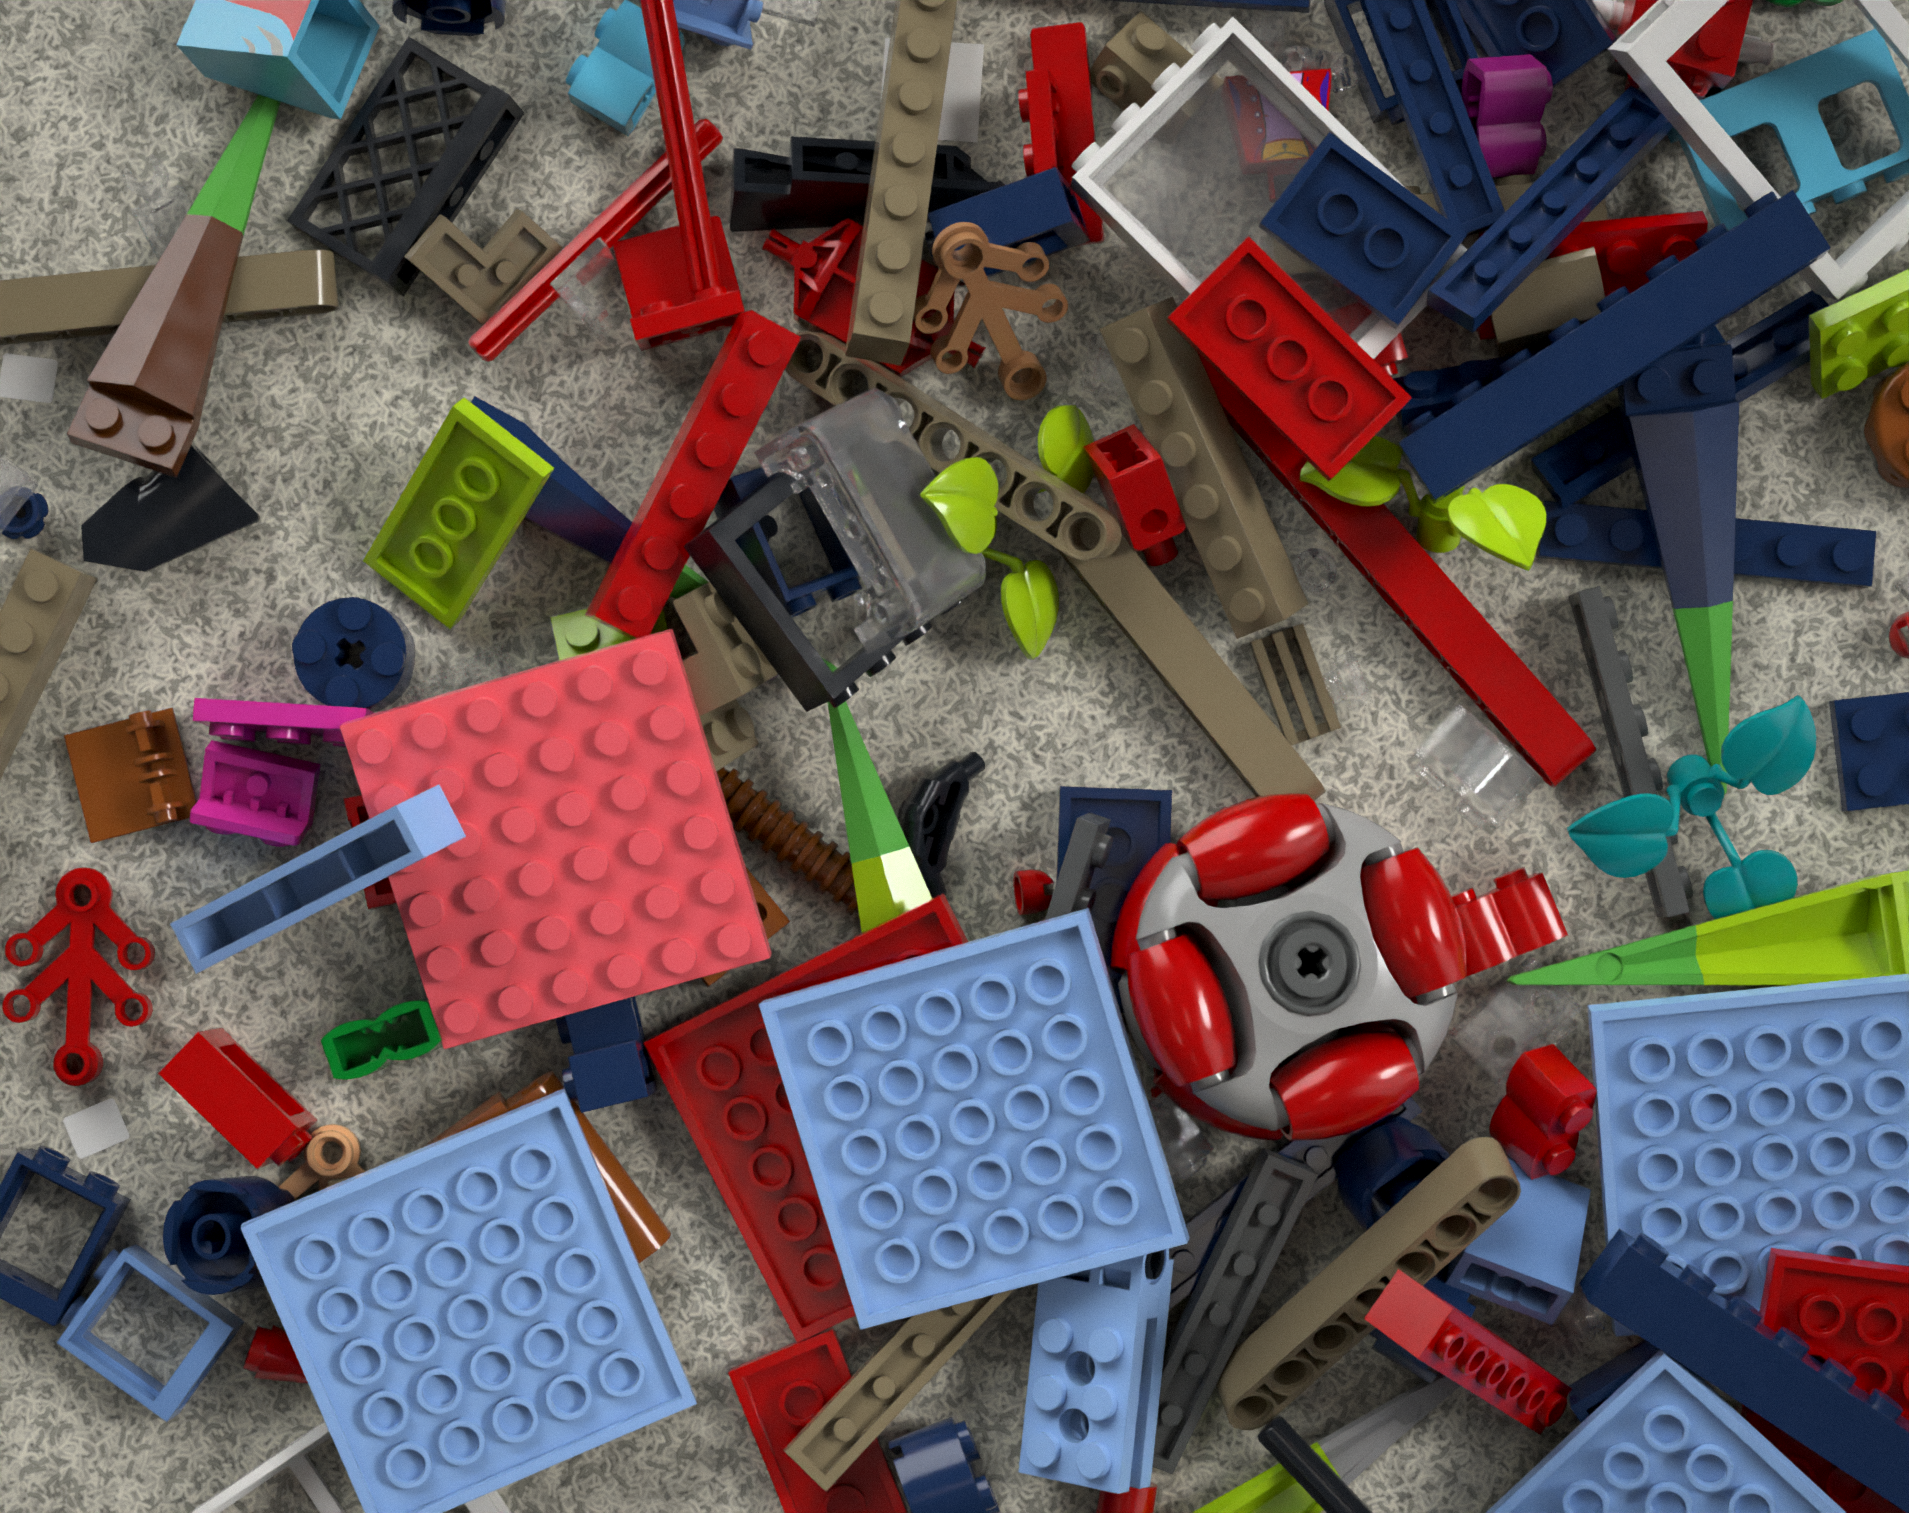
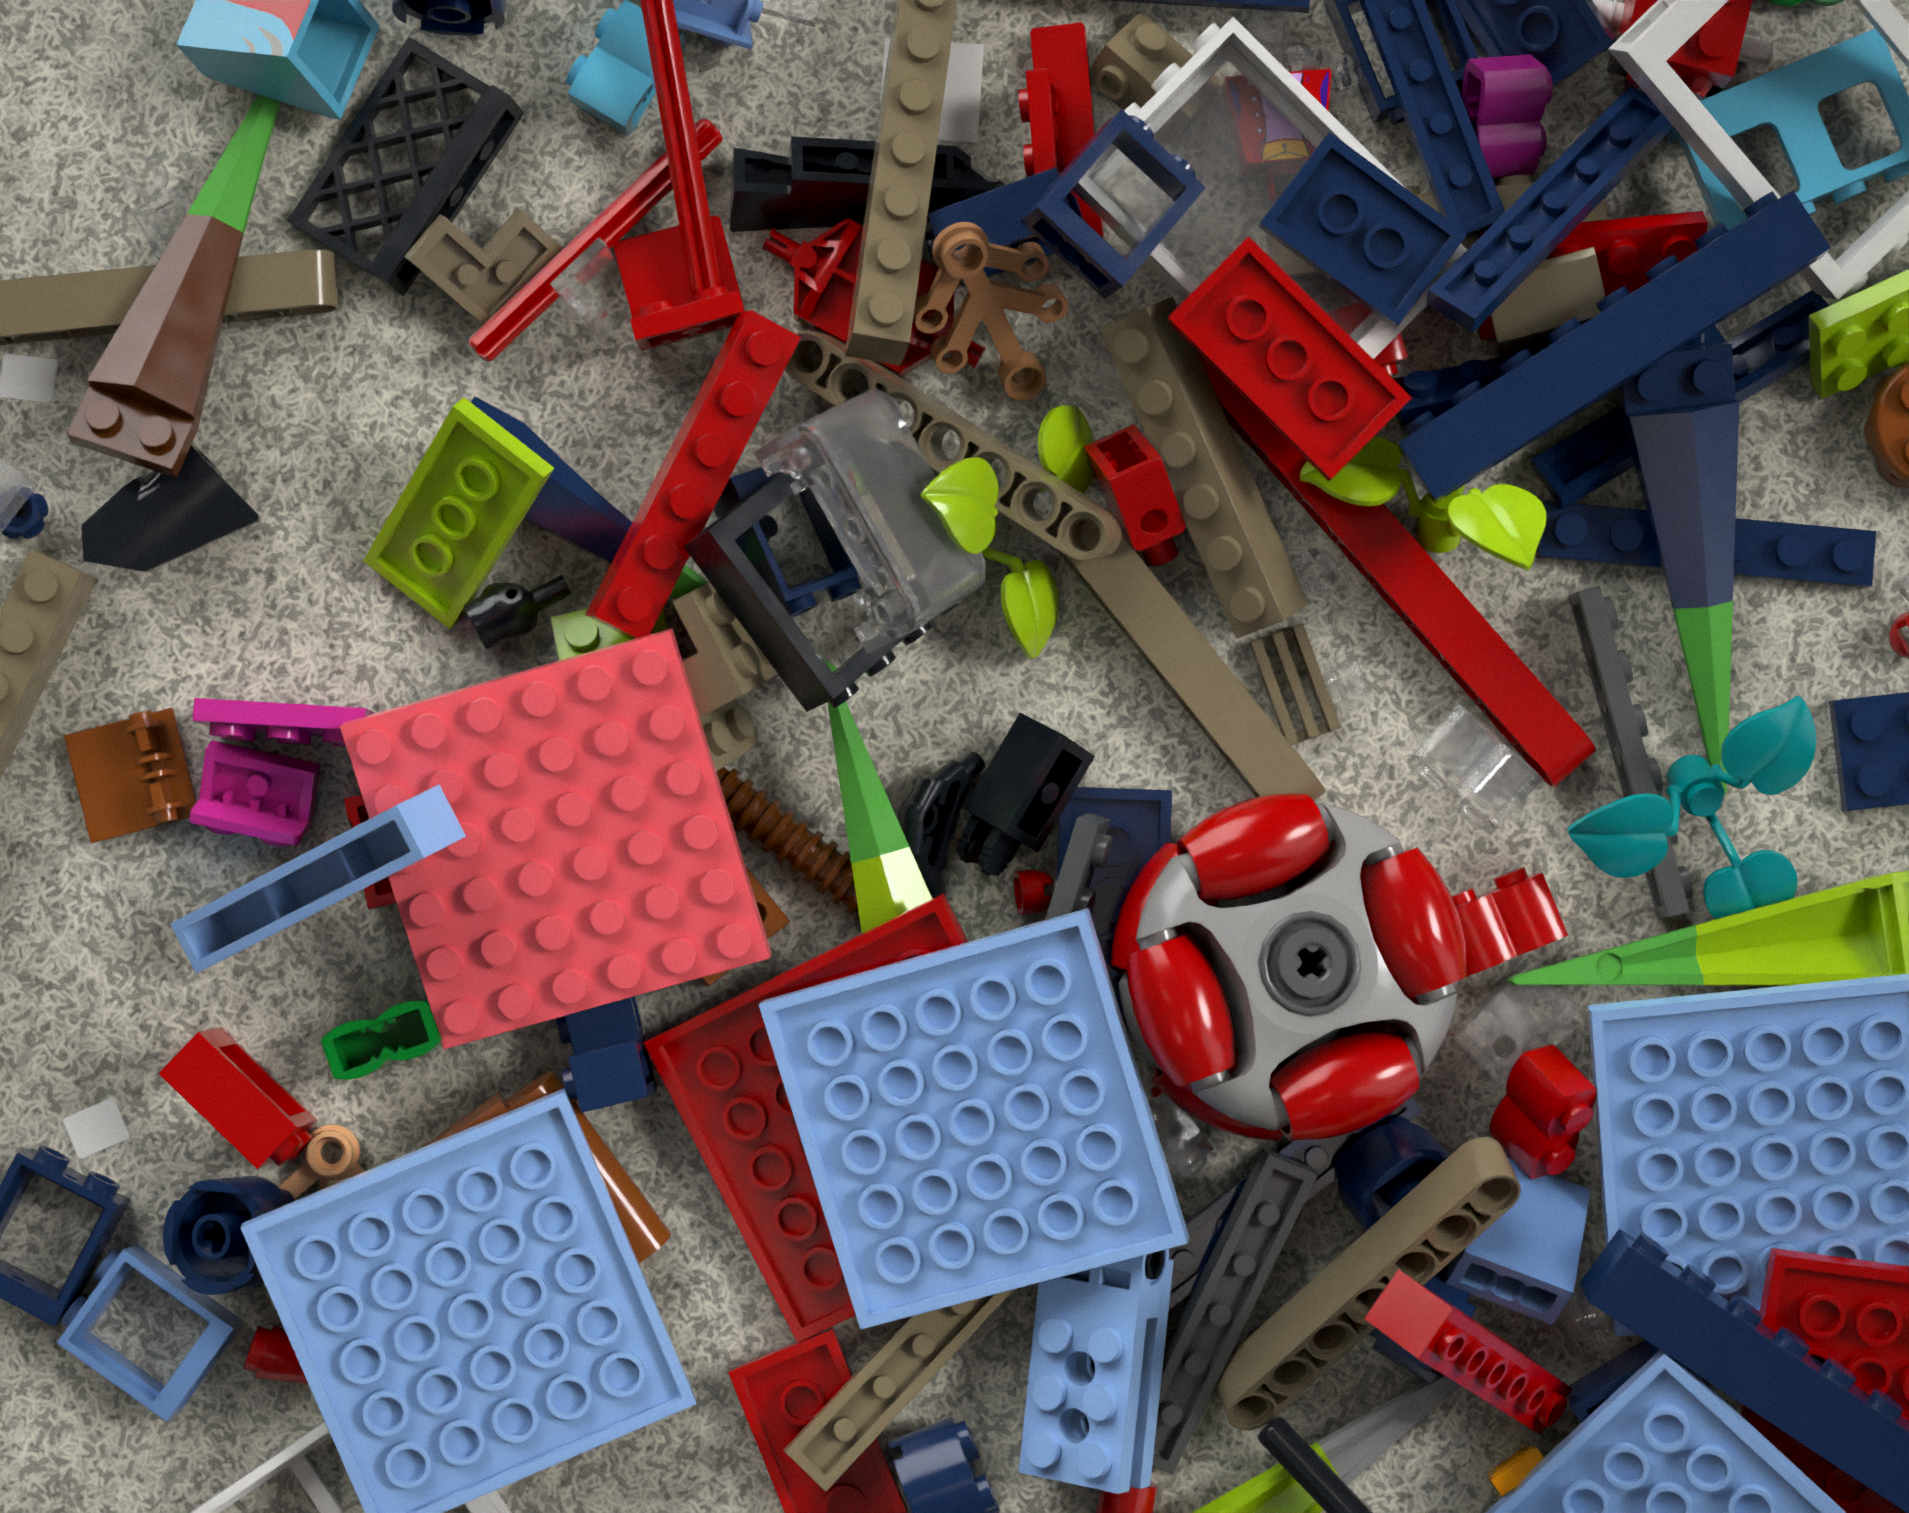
red plant [2,867,155,1086] -> none
dark blue brick [292,597,415,712] -> none
none -> black piece [464,575,572,650]
none -> black hinge [955,713,1095,876]
none -> dark blue window [1020,109,1206,299]
none -> light orange tile [1487,1444,1544,1496]

